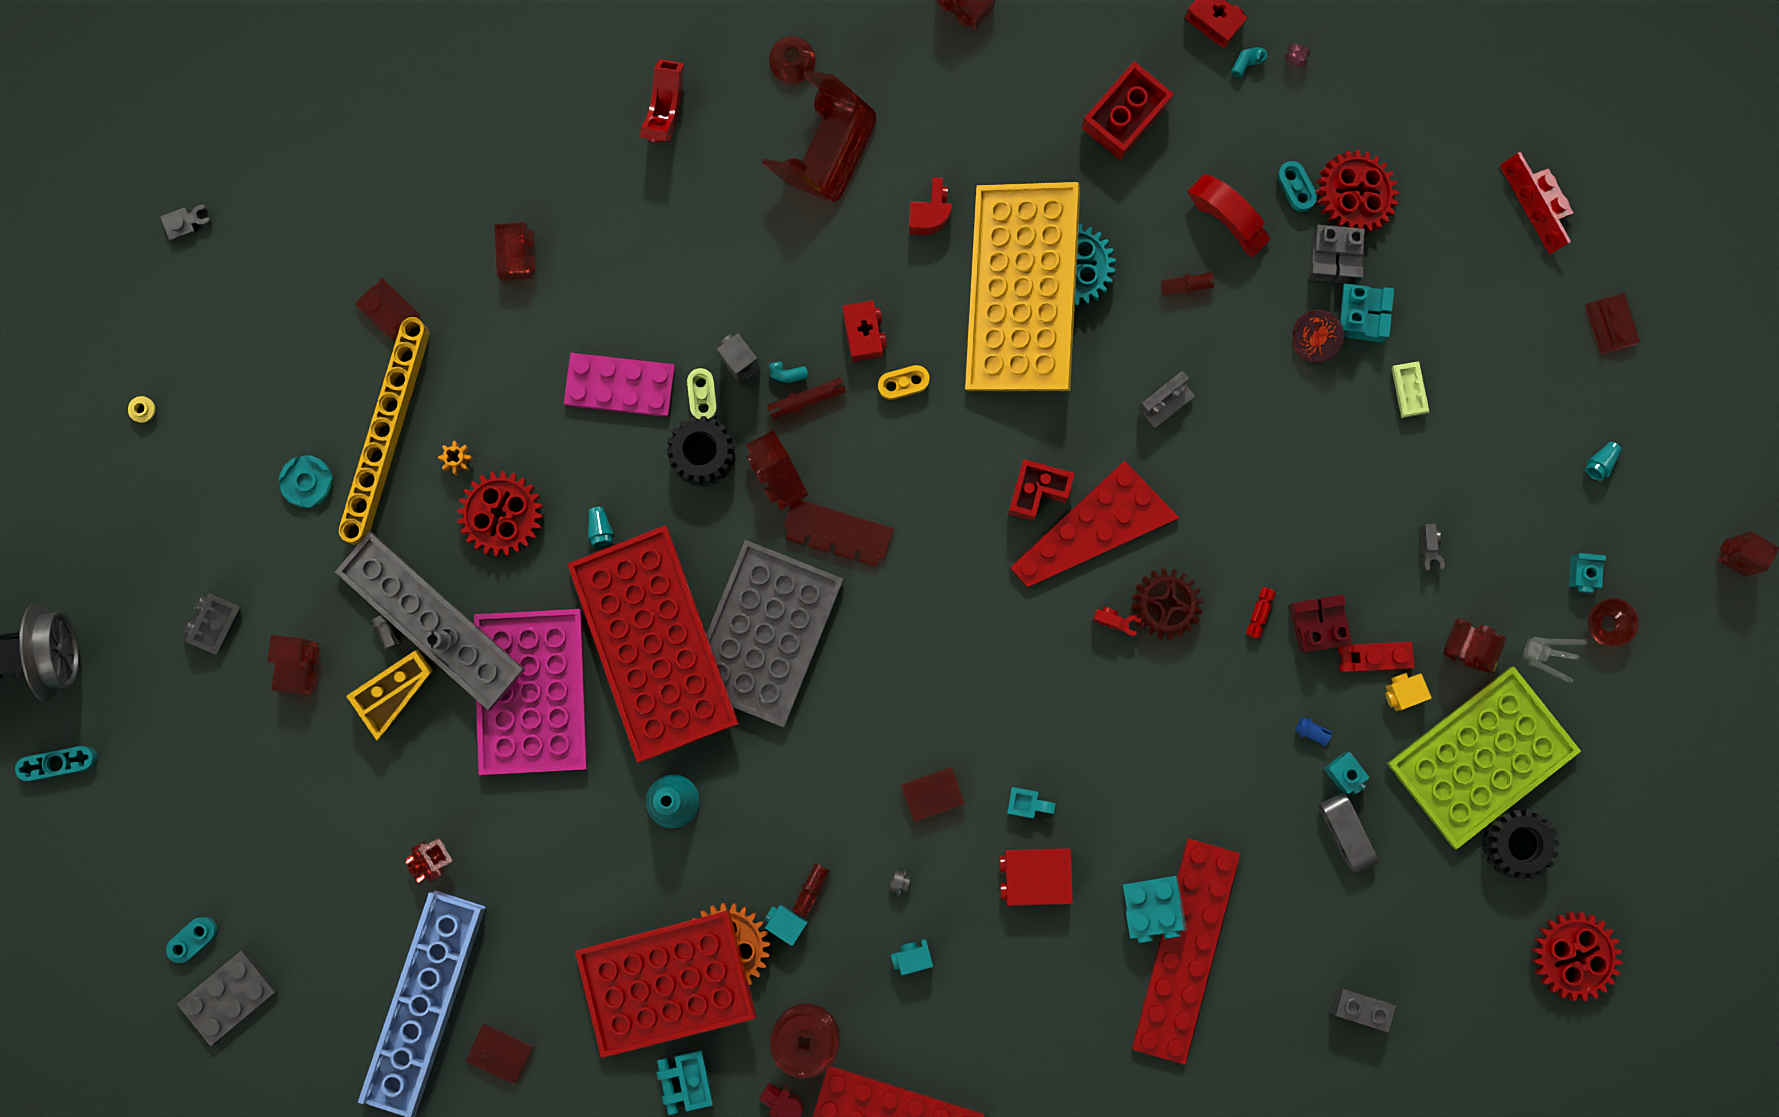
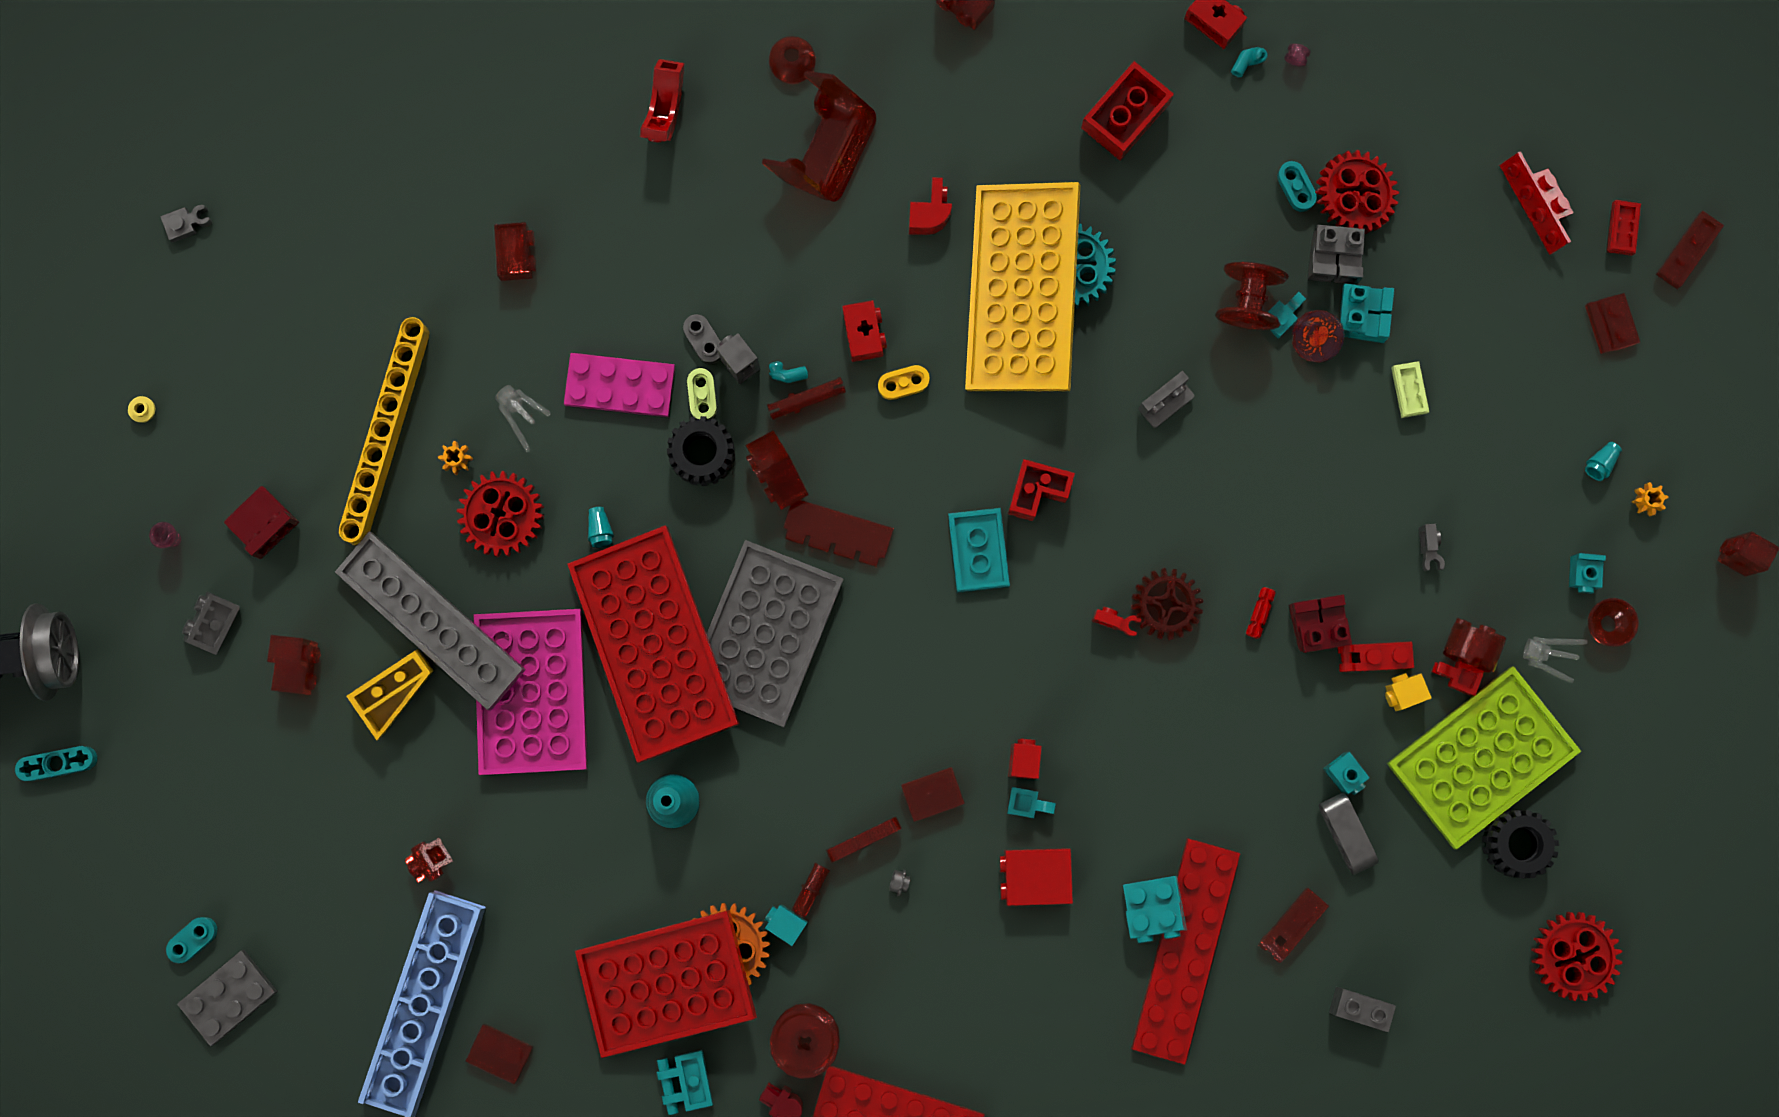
teal tile [279,455,334,508] -> none
clear red plate [355,277,420,342] -> none
flat silver pin [372,615,400,650] -> none
flat silver pin [424,631,452,652] -> none
teal brick [891,938,933,975] -> none
red wing [1010,461,1179,588] -> none
clear red axle [1161,272,1214,295] -> none
red arch [1187,174,1271,257] -> none
blue pin [1295,717,1332,746] -> none
none -> clear pink cone [149,522,181,548]
none -> dark red bracket [224,486,299,559]
none -> clear plant [495,385,550,452]
none -> flat silver plate [683,314,721,364]
none -> clear red beam [826,817,902,863]
none -> teal tile [948,508,1010,593]
none -> red brick [1008,739,1042,779]
none -> clear red piece [1215,262,1289,330]
none -> clear red plate [1258,888,1329,963]
none -> teal plate [1260,292,1306,339]
none -> red plate [1431,661,1484,696]
none -> red plate [1607,200,1641,256]
none -> light orange gear [1631,482,1669,516]
none -> clear red plate [1656,211,1724,289]

